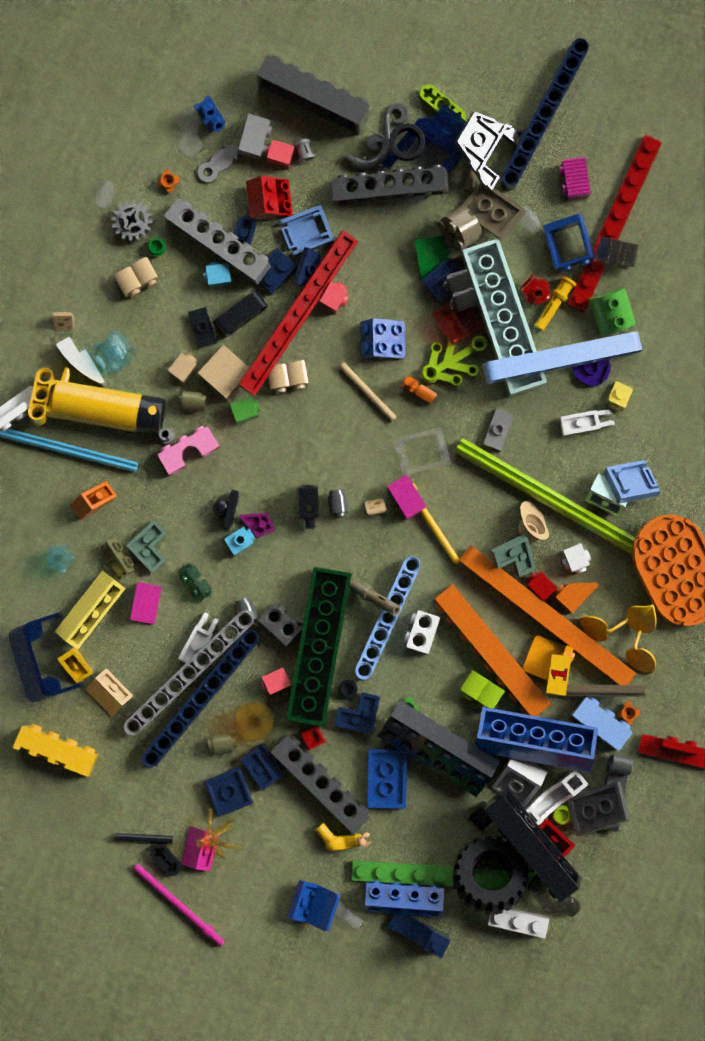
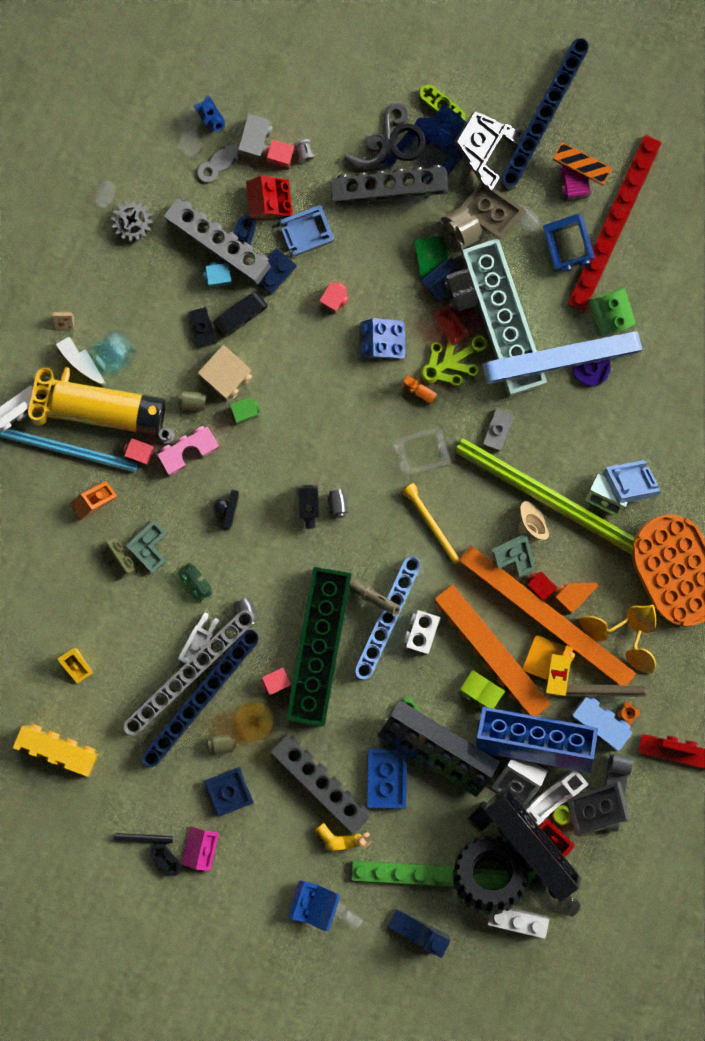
clear blue windscreen [9,613,85,702] -> none
clear light blue brick [46,544,75,573] -> none
light yellow brick [55,570,126,650] -> none
tan panel [86,668,133,716] -> none
tan brick [114,257,159,298] -> none
dark pink panel [130,582,162,624] -> none
dark pink bar [133,864,225,947] -> none
green plate [147,238,166,257] -> none
orange plate [157,170,180,193] -> none
tan brick [168,352,198,385] -> none
clear yellow plant [196,808,243,857] -> none
medium azure brick [224,527,255,556] -> none
red plate [238,230,358,396] -> none
magenta piece [239,513,275,538] -> none
dark blue plate [241,743,286,791] -> none
dark grey brick [257,55,370,135] -> none
flat silver brick [258,603,302,646] -> none
tan brick [268,360,309,394] -> none
dark blue plate [293,247,321,288] -> none
red tile [300,725,326,751] -> none
dark blue plate [334,692,380,734] -> none
black plate [338,680,358,699] -> none
tan bar [339,362,397,422] -> none
blue brick [364,881,444,917] -> none
tan slope [365,499,386,516] -> none
dark pink panel [387,475,426,520] -> none
red brick [520,274,551,306] -> none
yellow pin [534,275,577,331] -> none
white hinge [559,409,615,436] -> none
white brick [561,543,591,574] -> none
clear smoke brick [596,237,639,270] -> none
light yellow bracket [606,381,633,411] -> none
none -> coral brick [123,438,155,466]
none -> orange tile [552,142,612,186]

